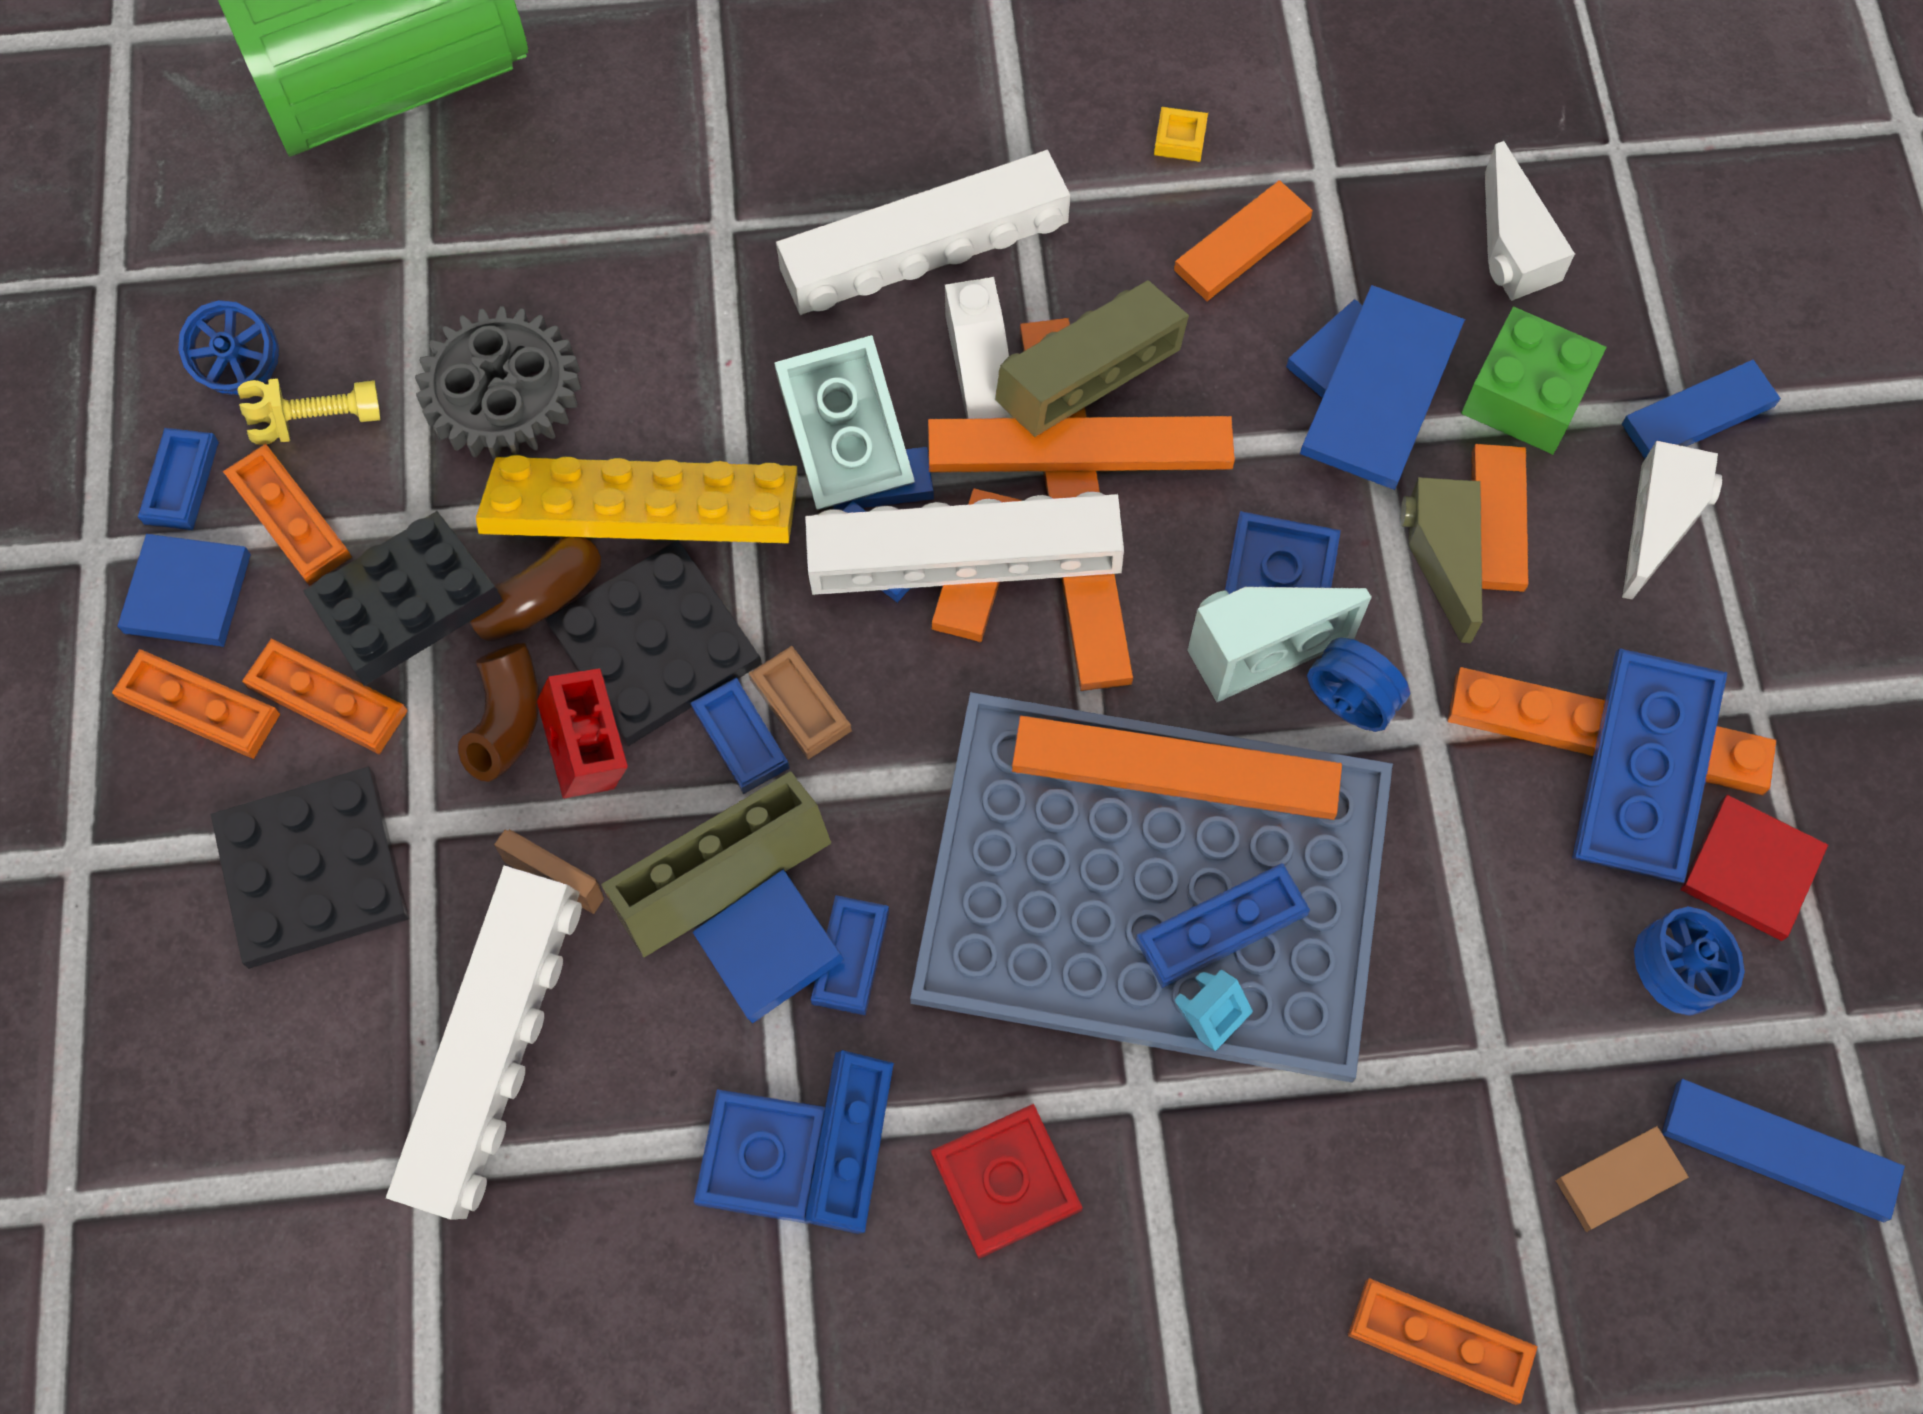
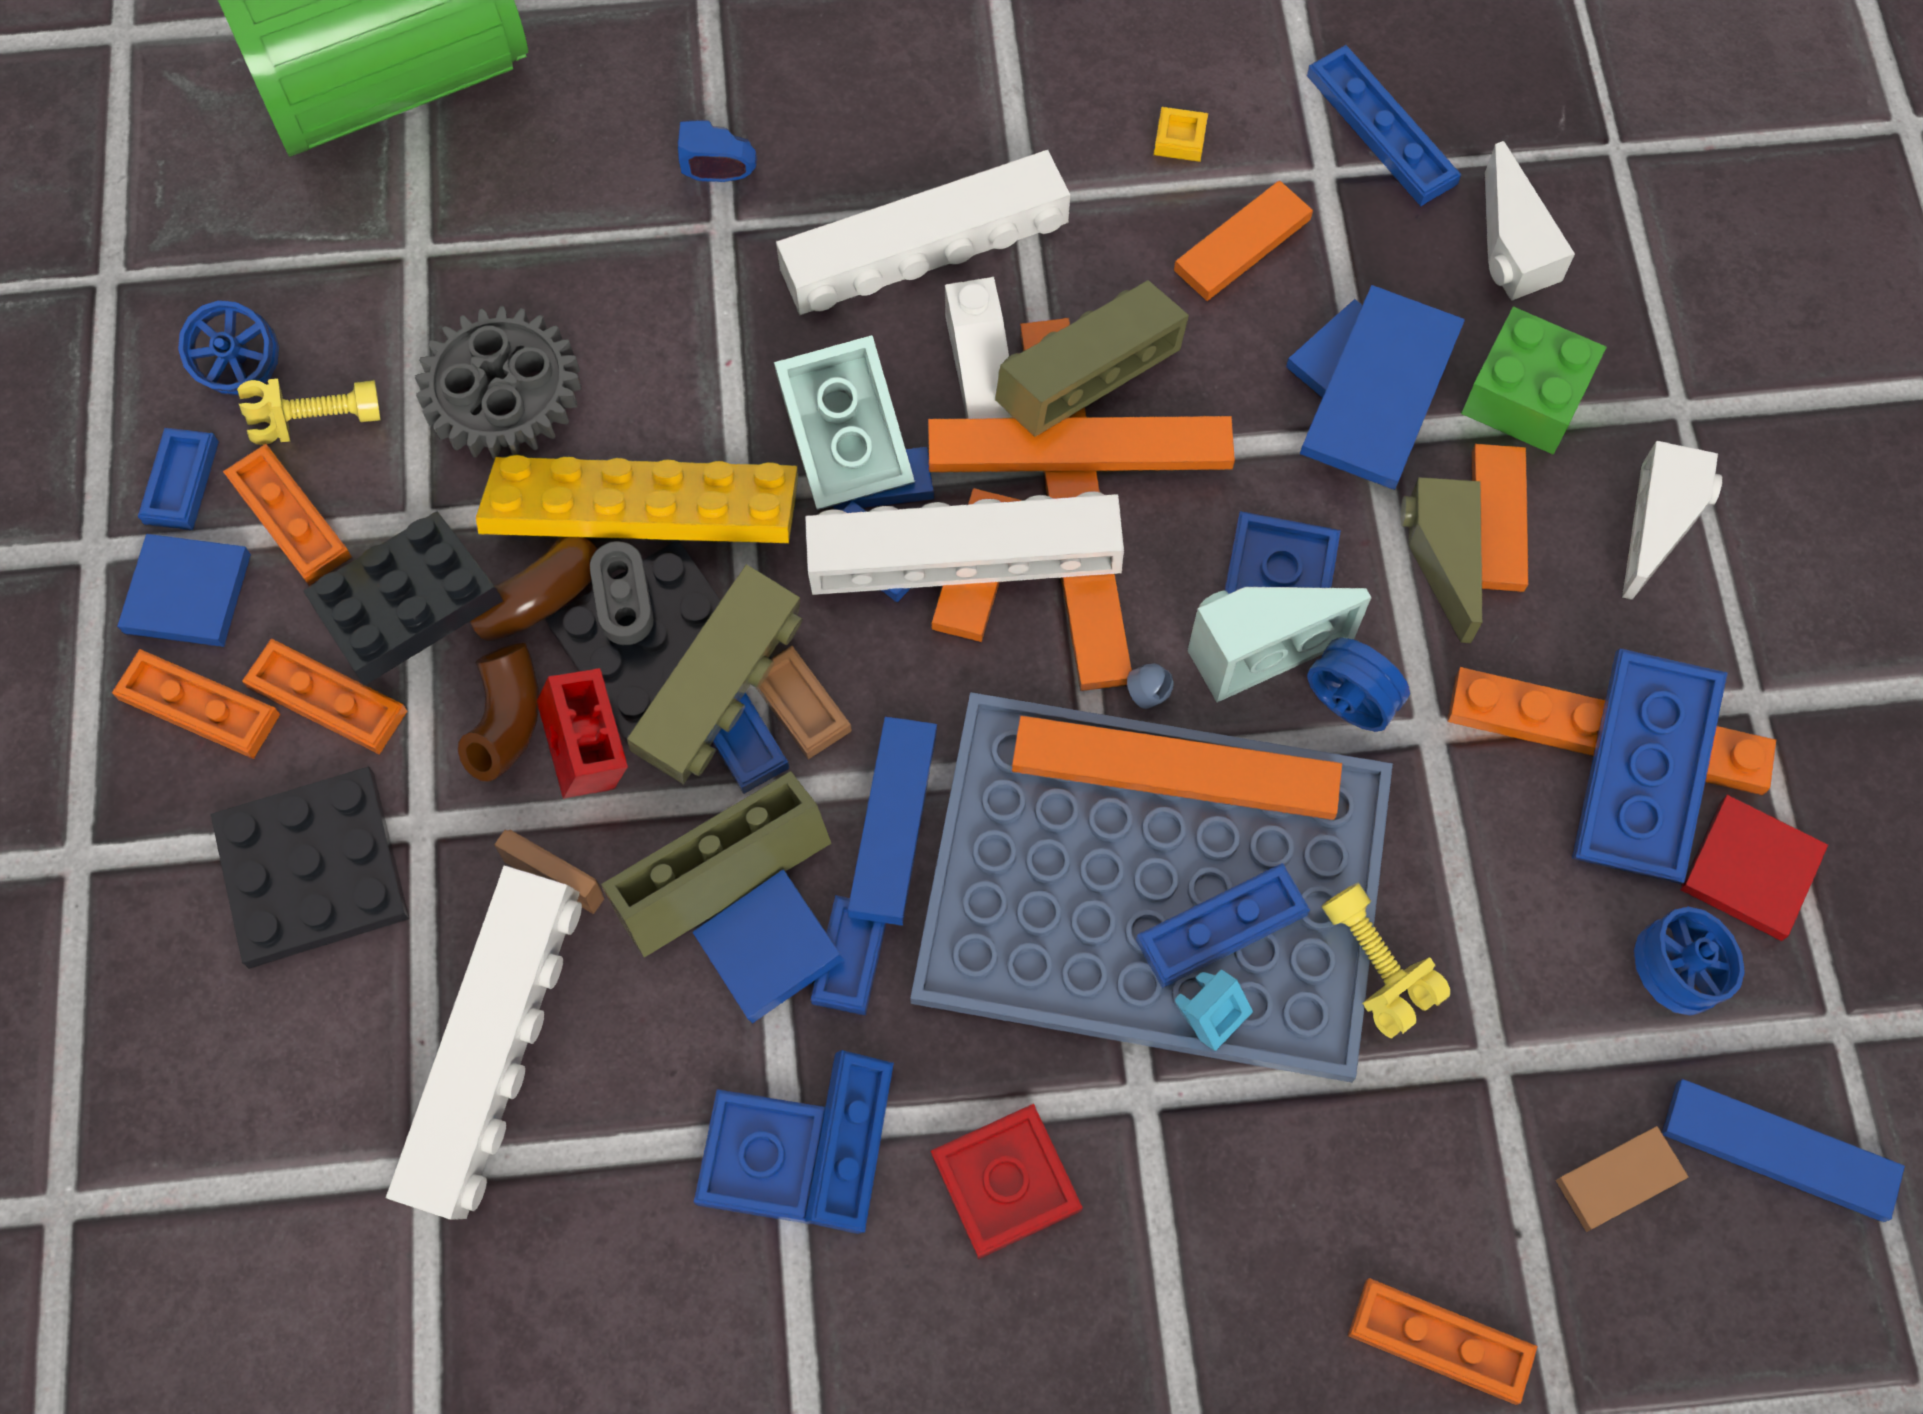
blue tile [1622,359,1781,459] -> none
none -> dark grey plate [590,542,653,645]
none -> olive brick [627,564,803,785]
none -> blue rock [678,120,757,182]
none -> blue tile [848,717,937,926]
none -> sand blue hinge [1127,663,1174,709]
none -> blue tile [1307,45,1461,206]
none -> light yellow bar [1321,882,1450,1039]

